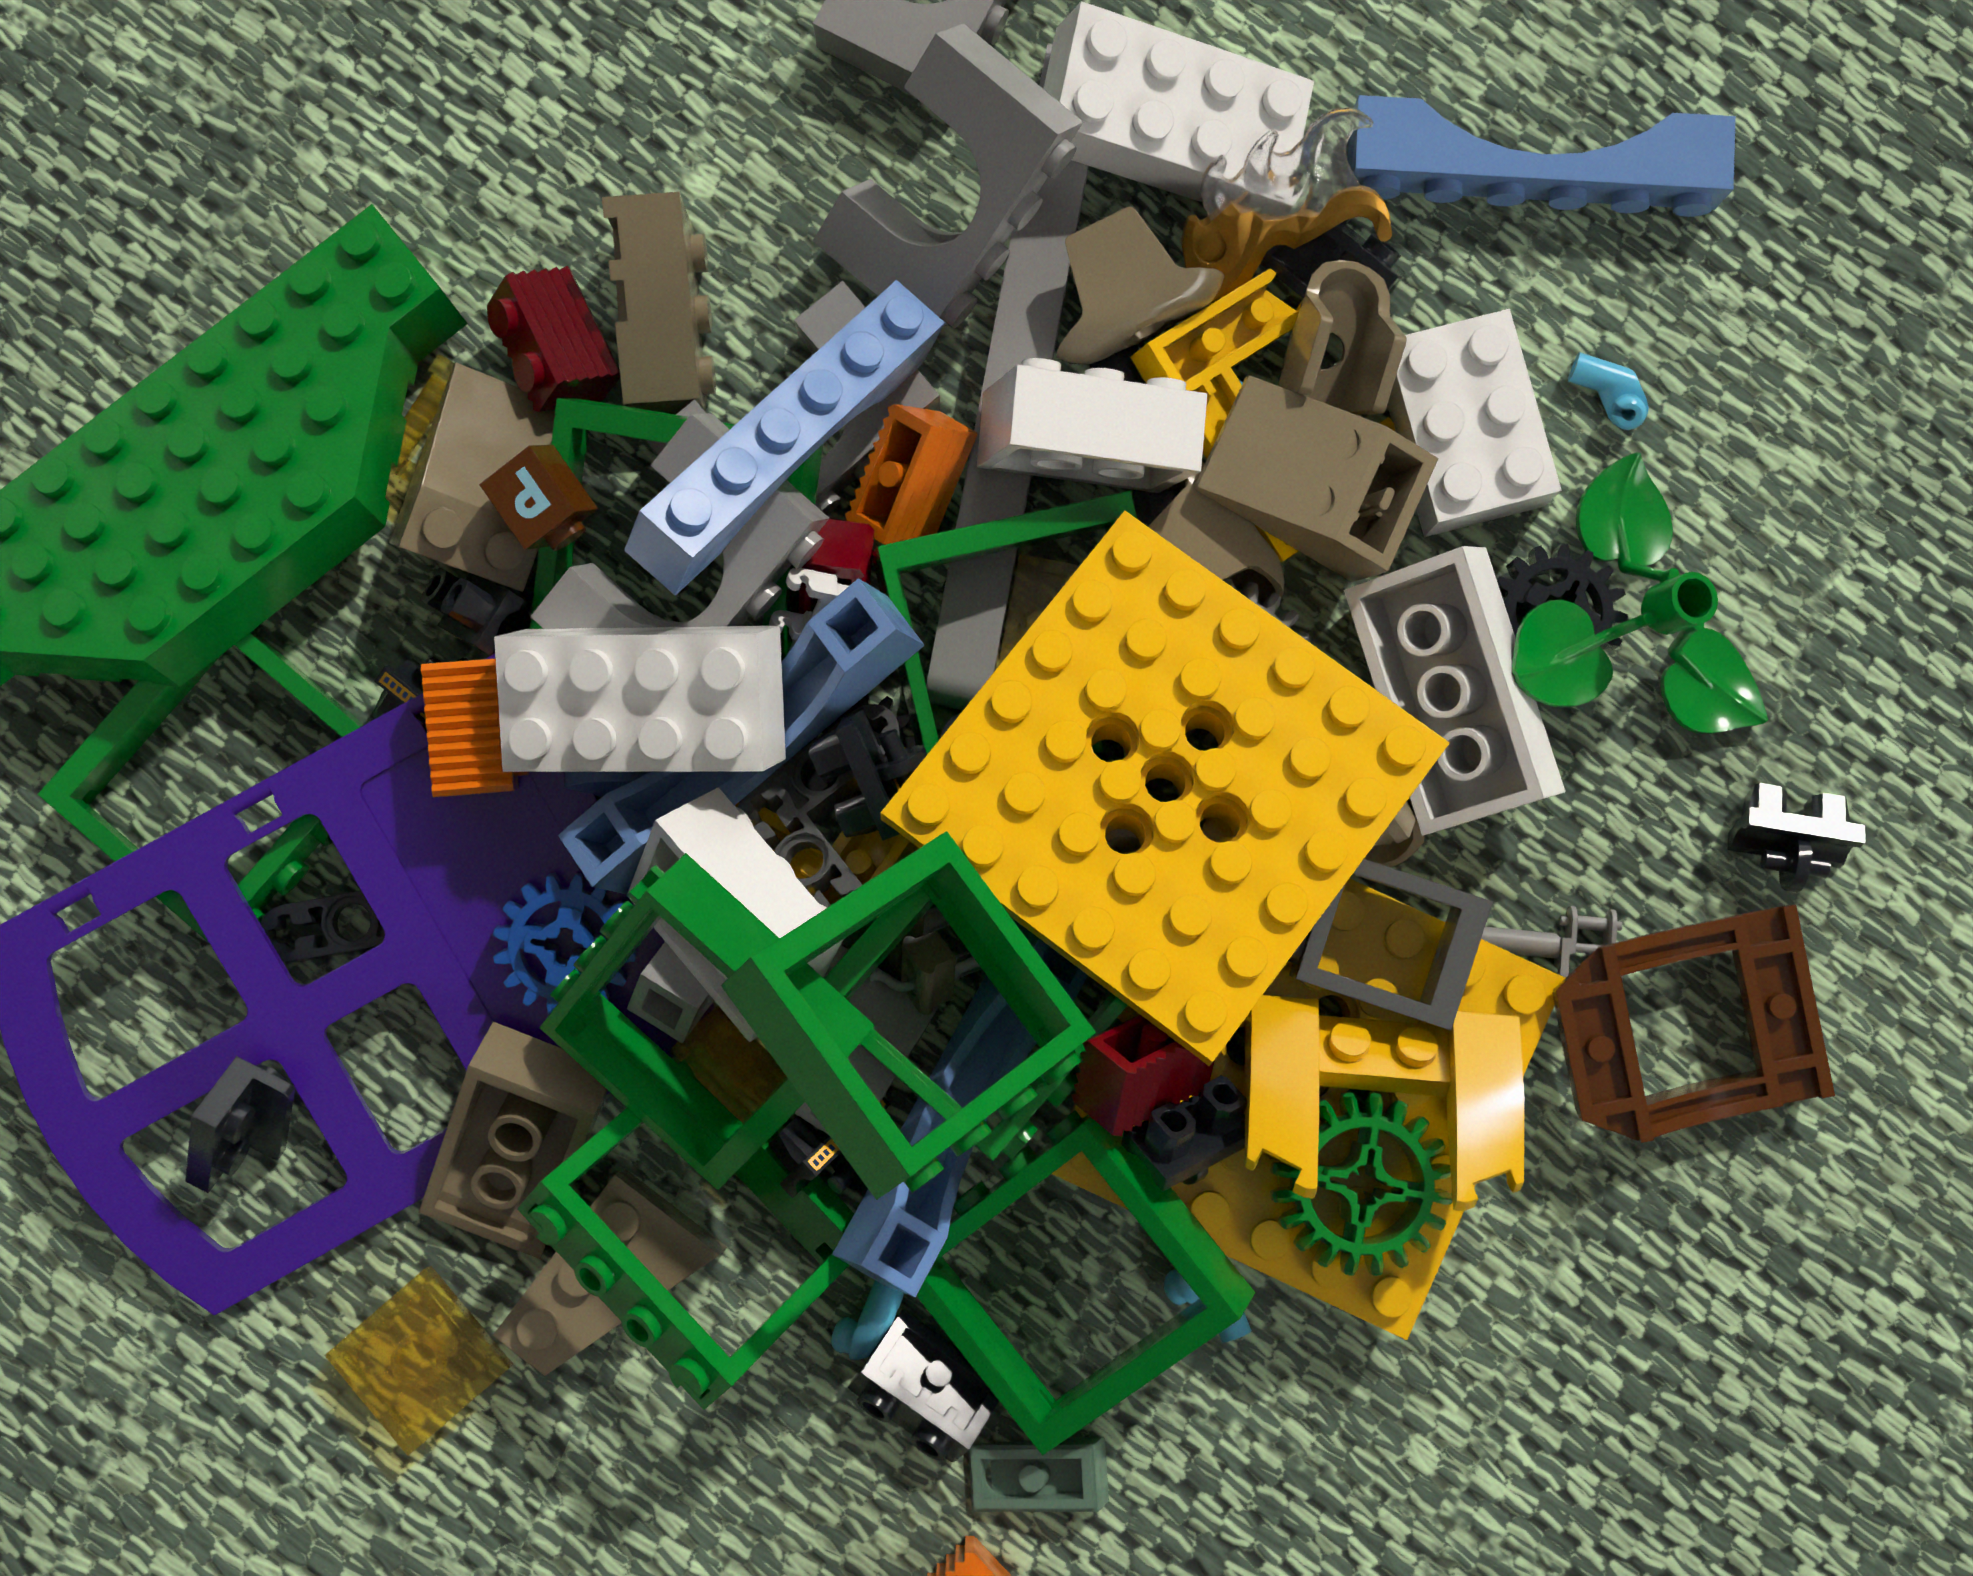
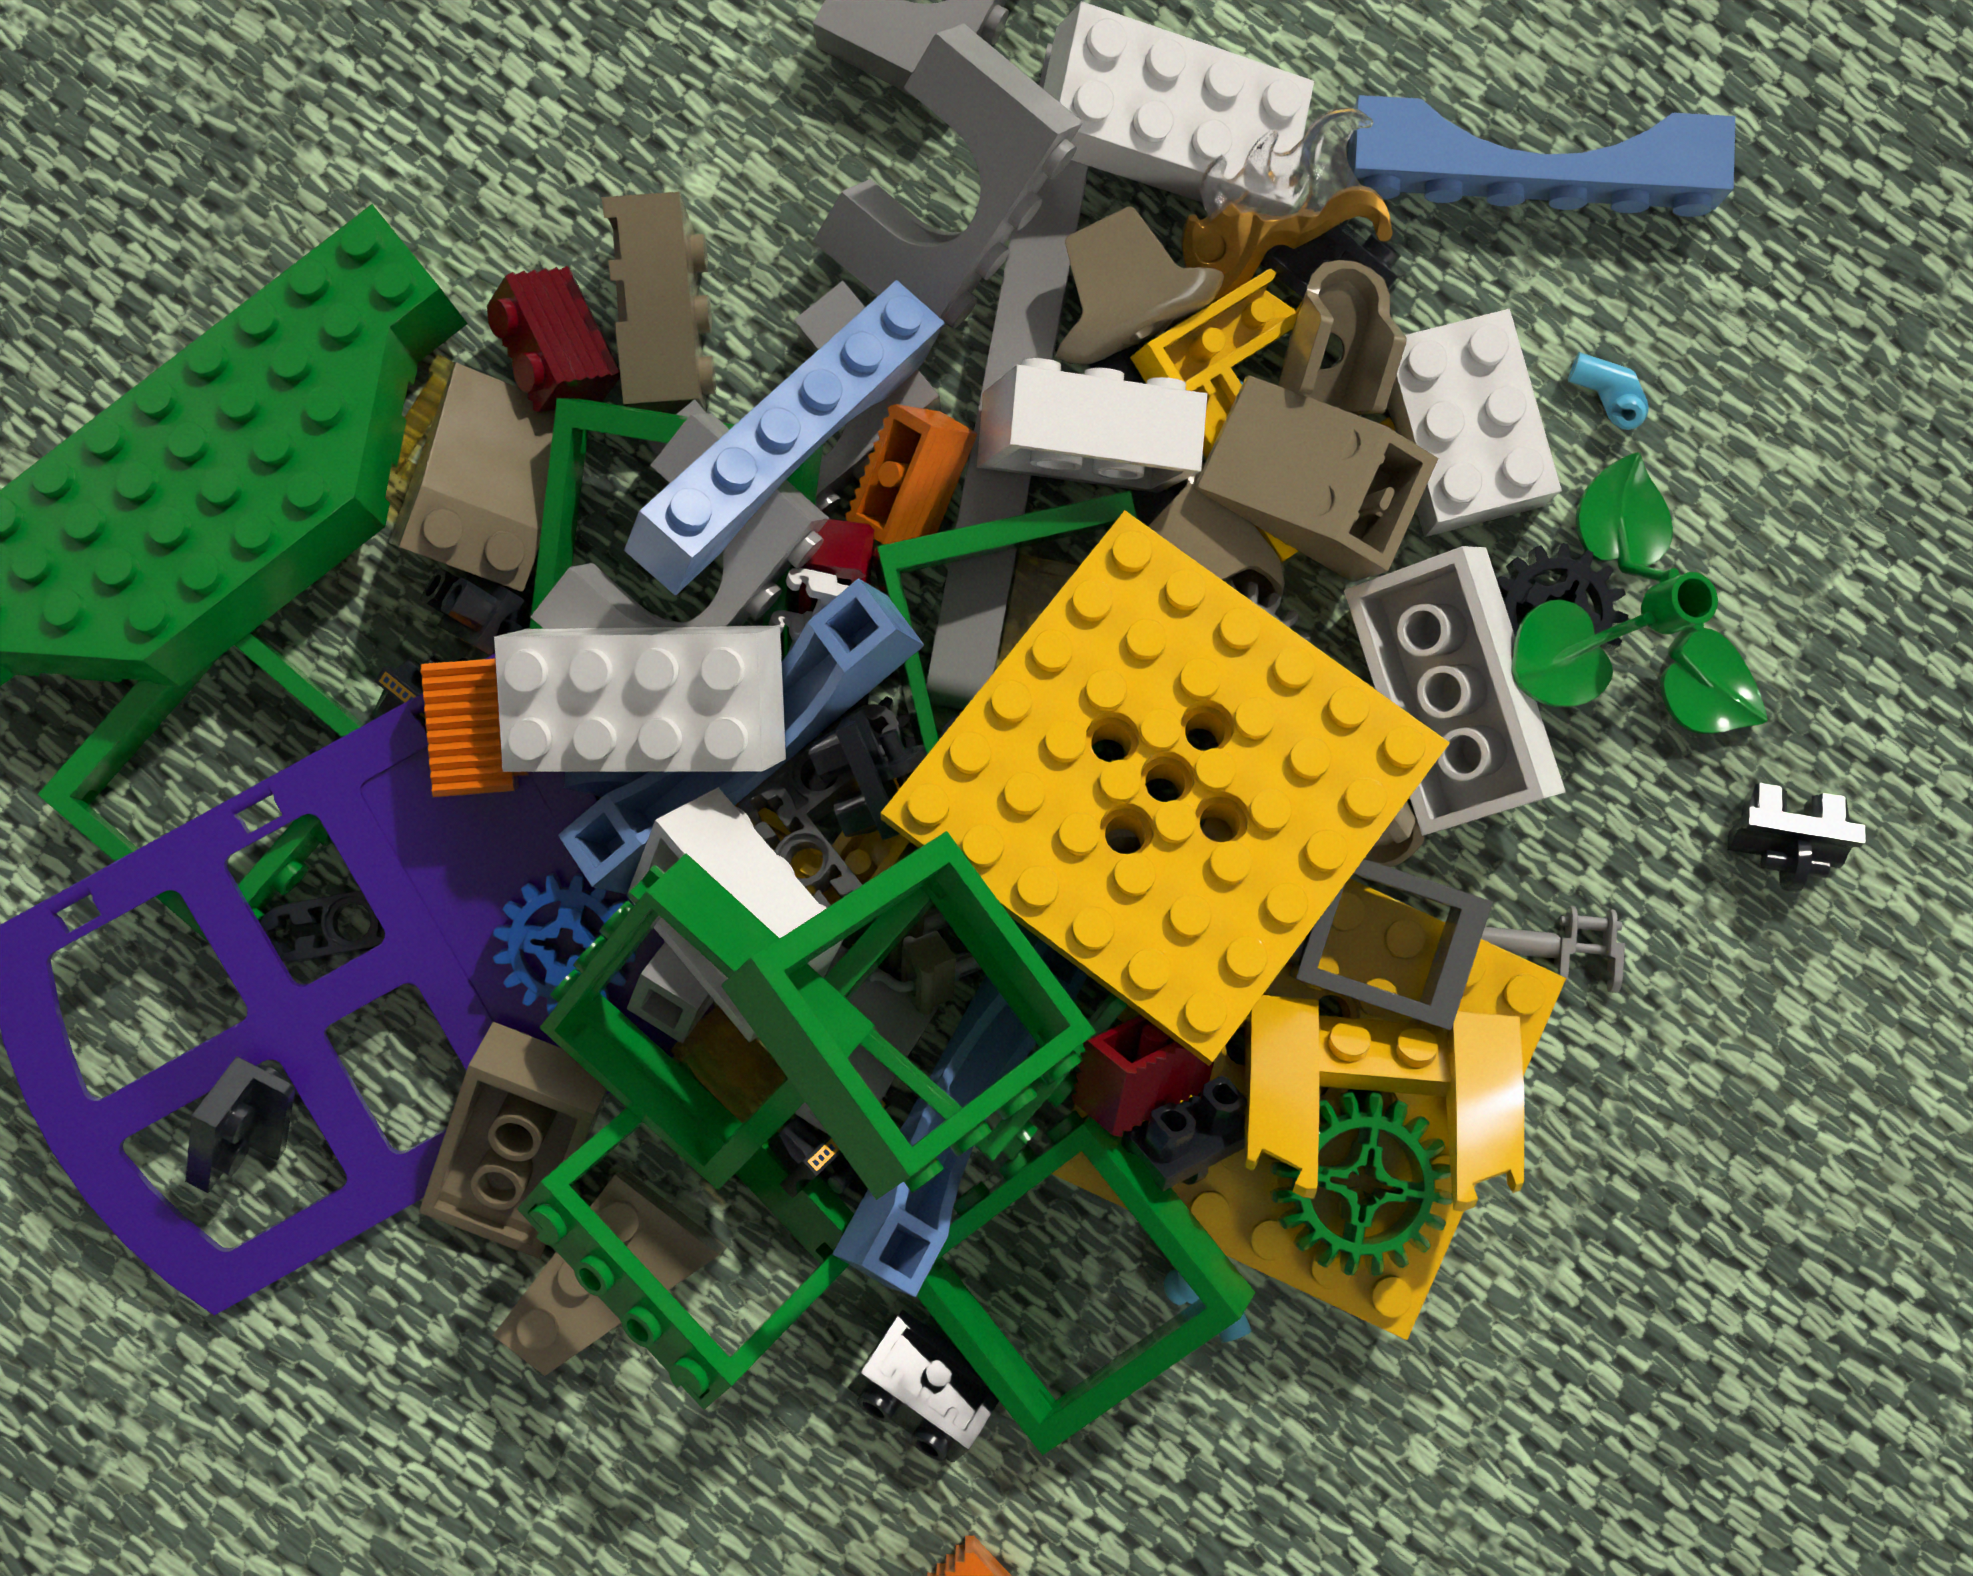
clear yellow plate [324,1266,514,1456] -> none
reddish brown brick [479,445,598,551] -> none
medium azure arm [831,1280,905,1360] -> none
sand green slope [968,1437,1109,1512] -> none
reddish brown wedge [1552,904,1835,1143] -> none

